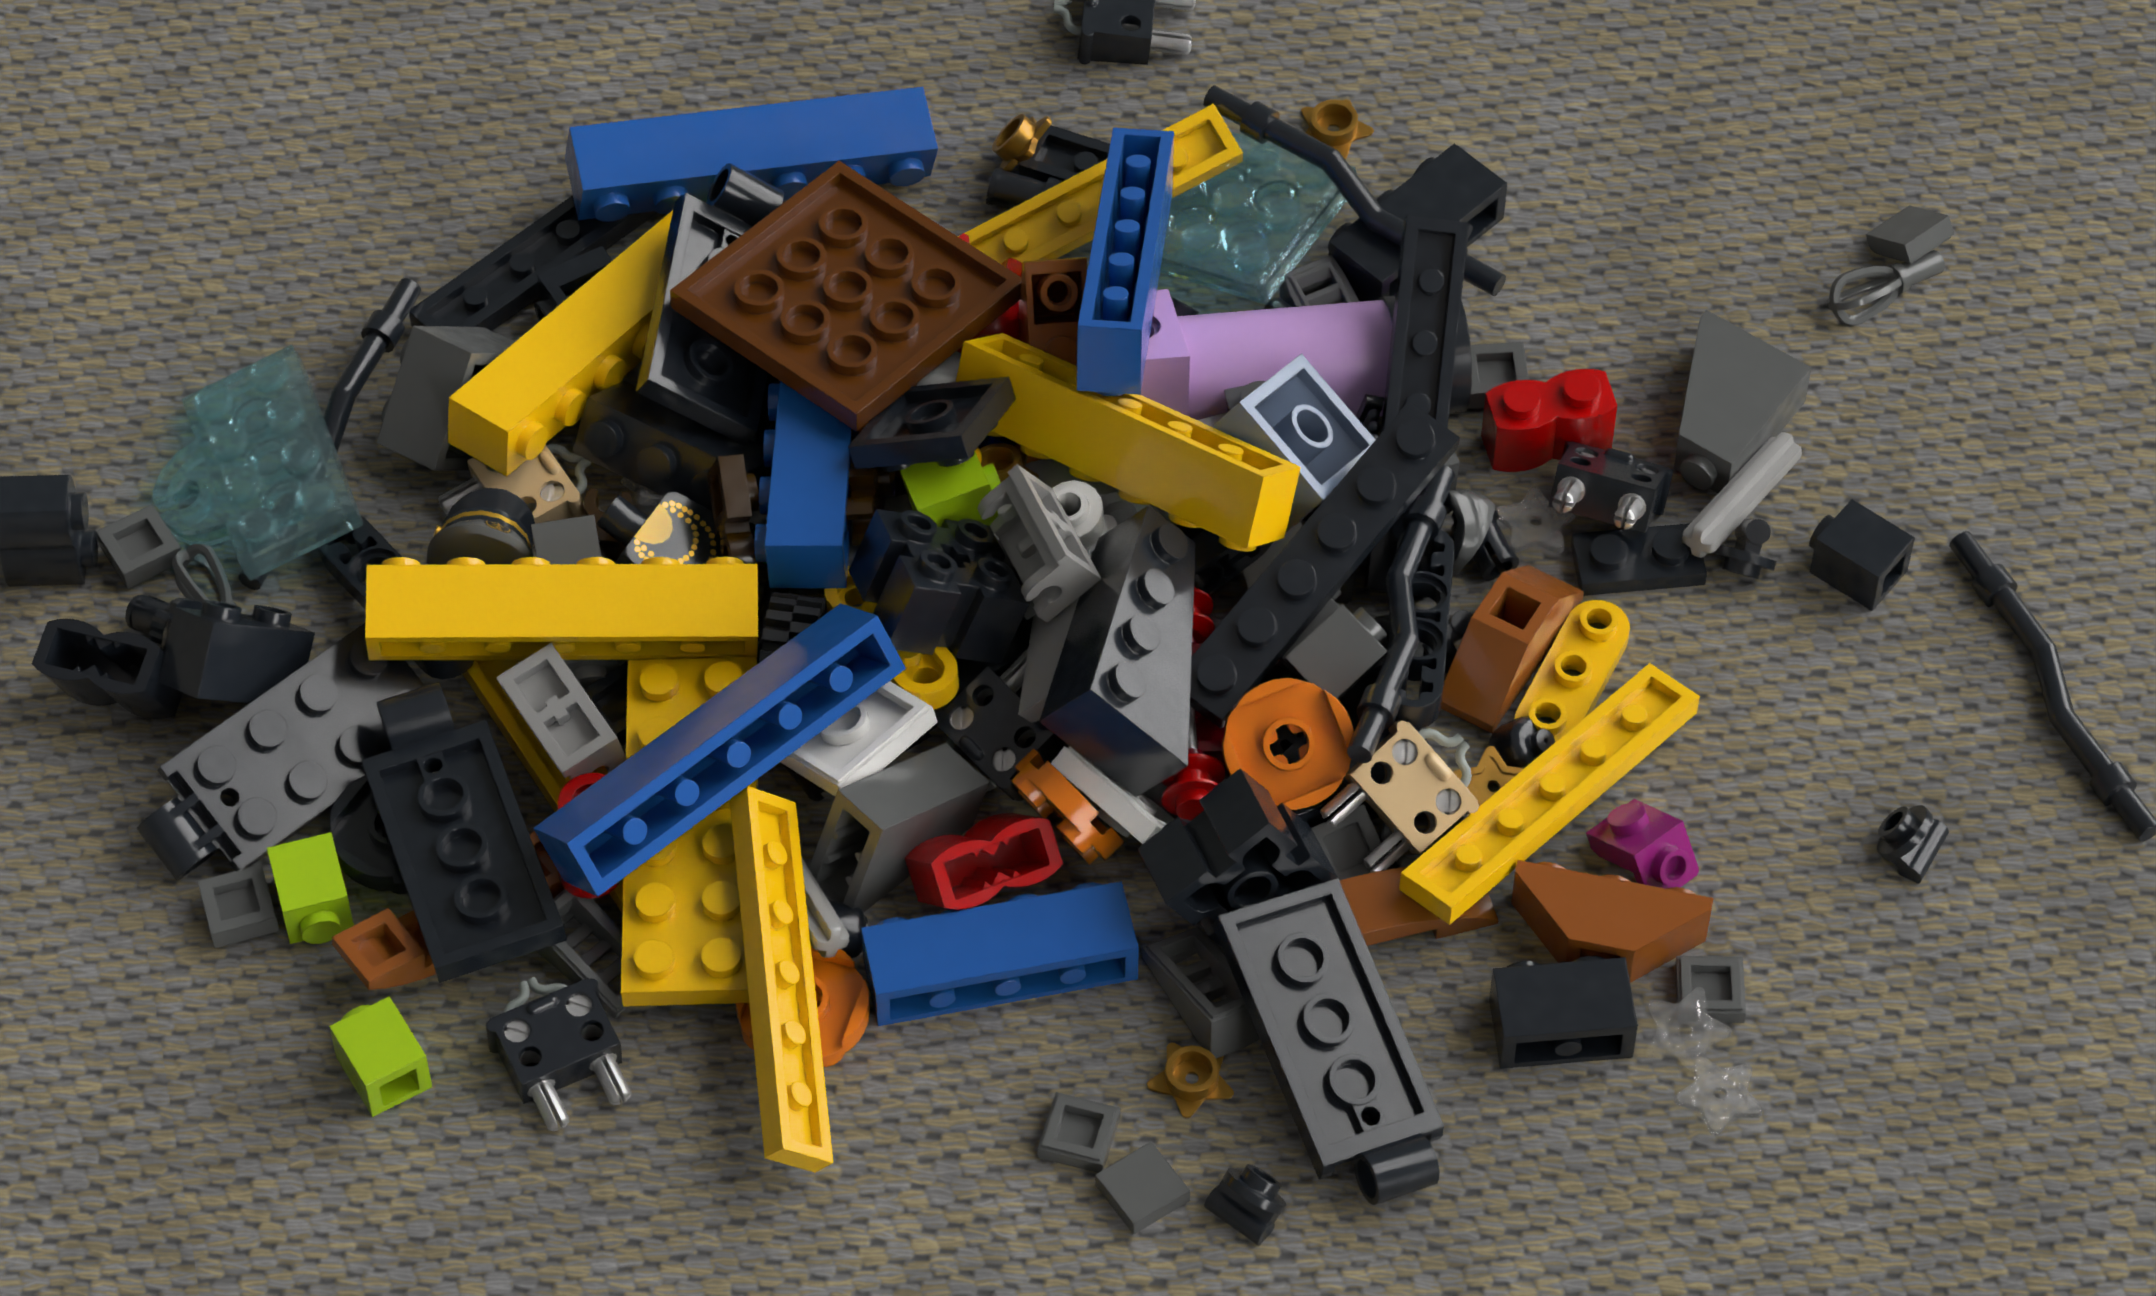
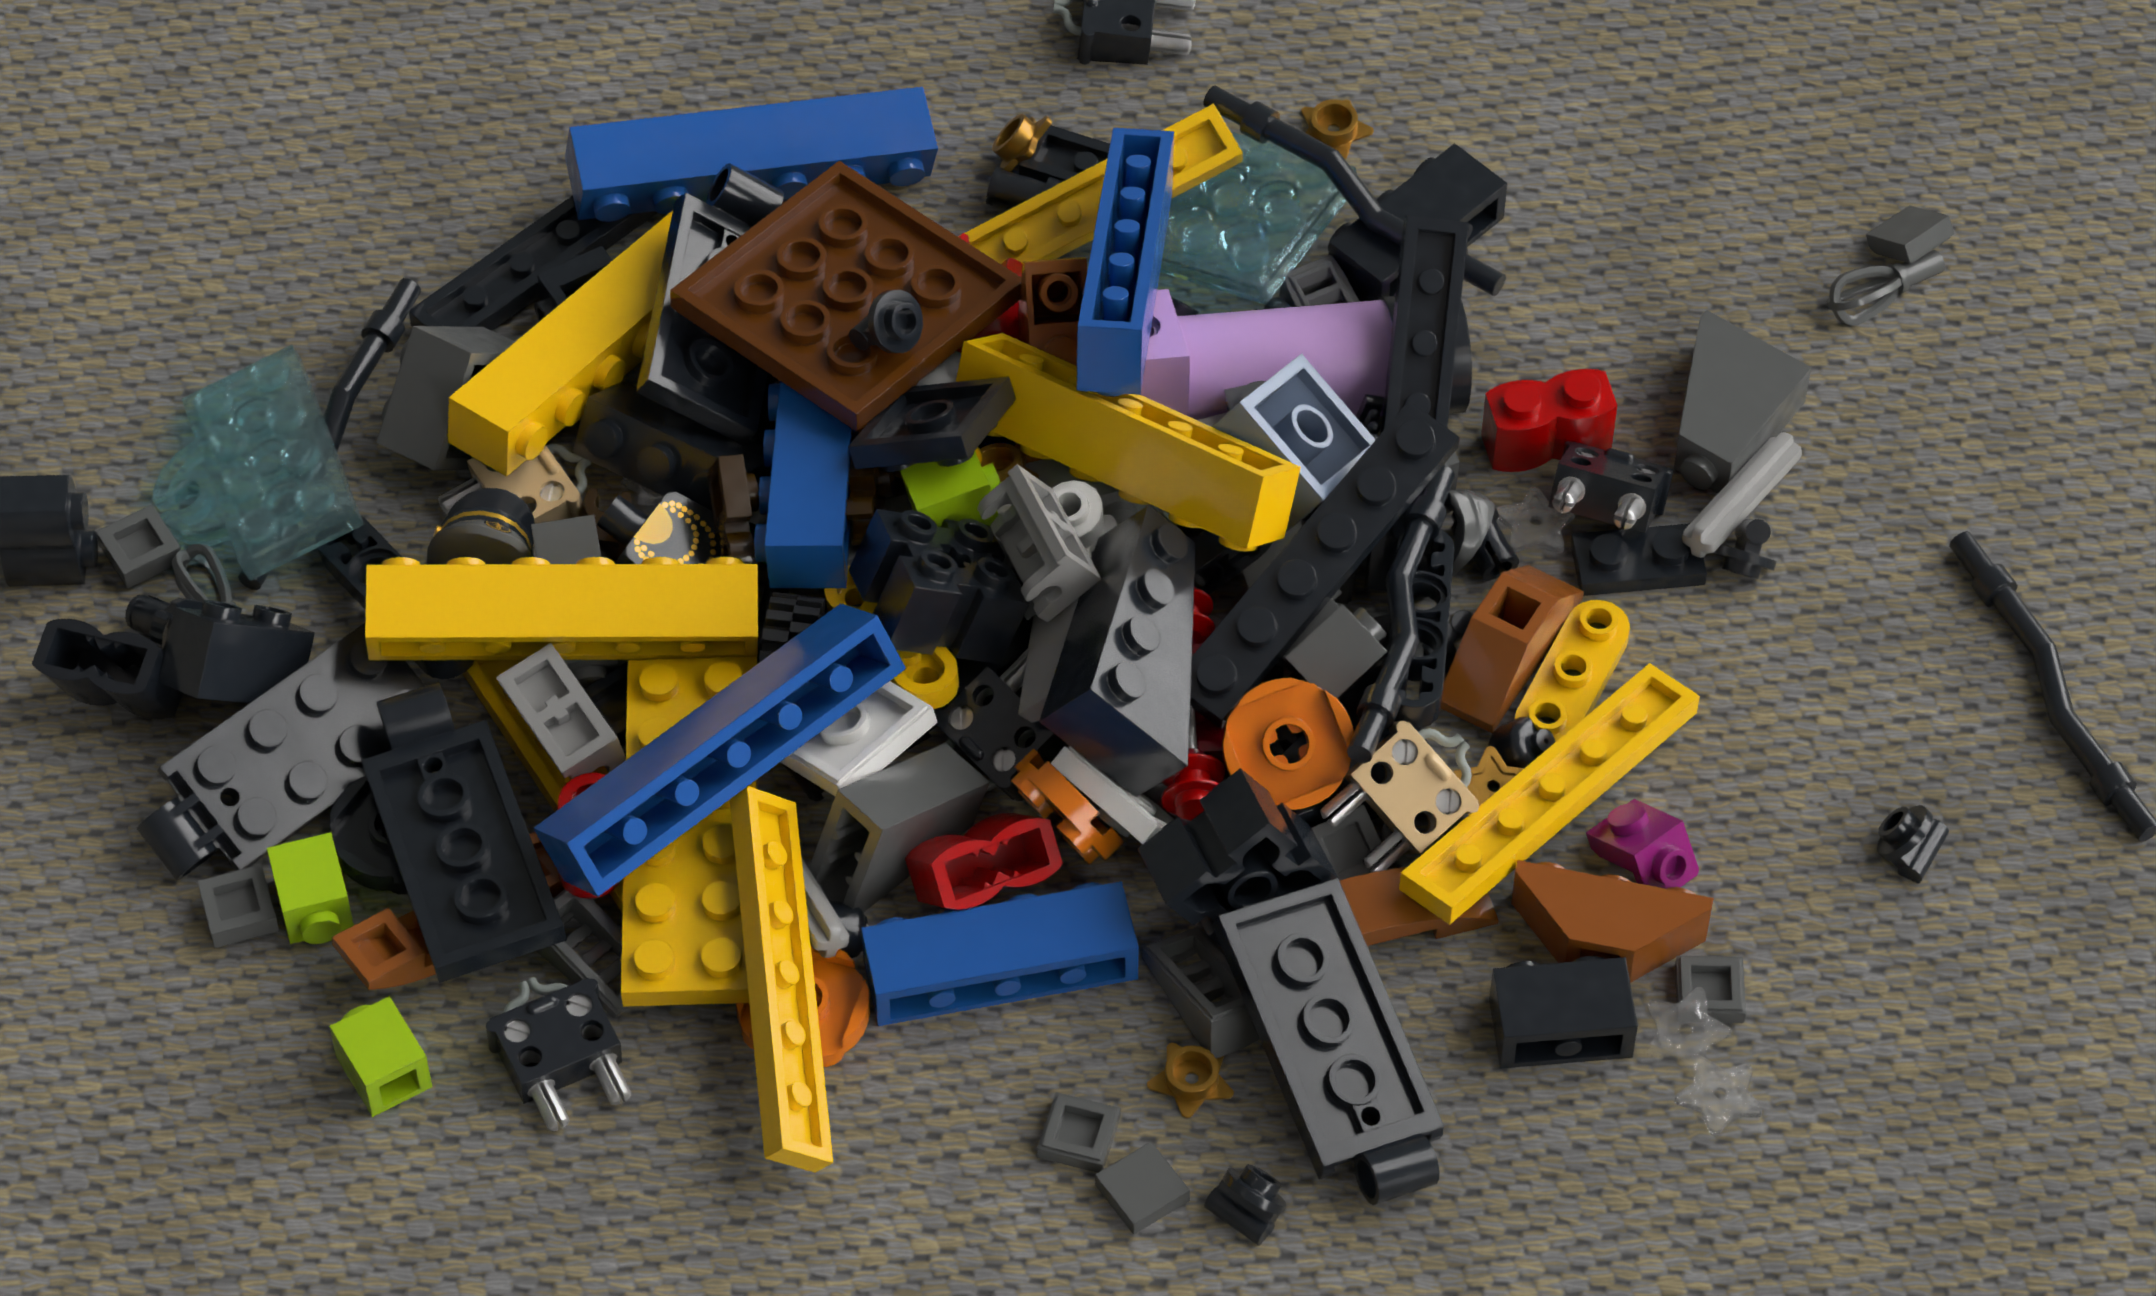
dark grey plate [1468,342,1529,409] -> none
black brick [1809,499,1915,611] -> none
none -> black plate [849,290,923,353]

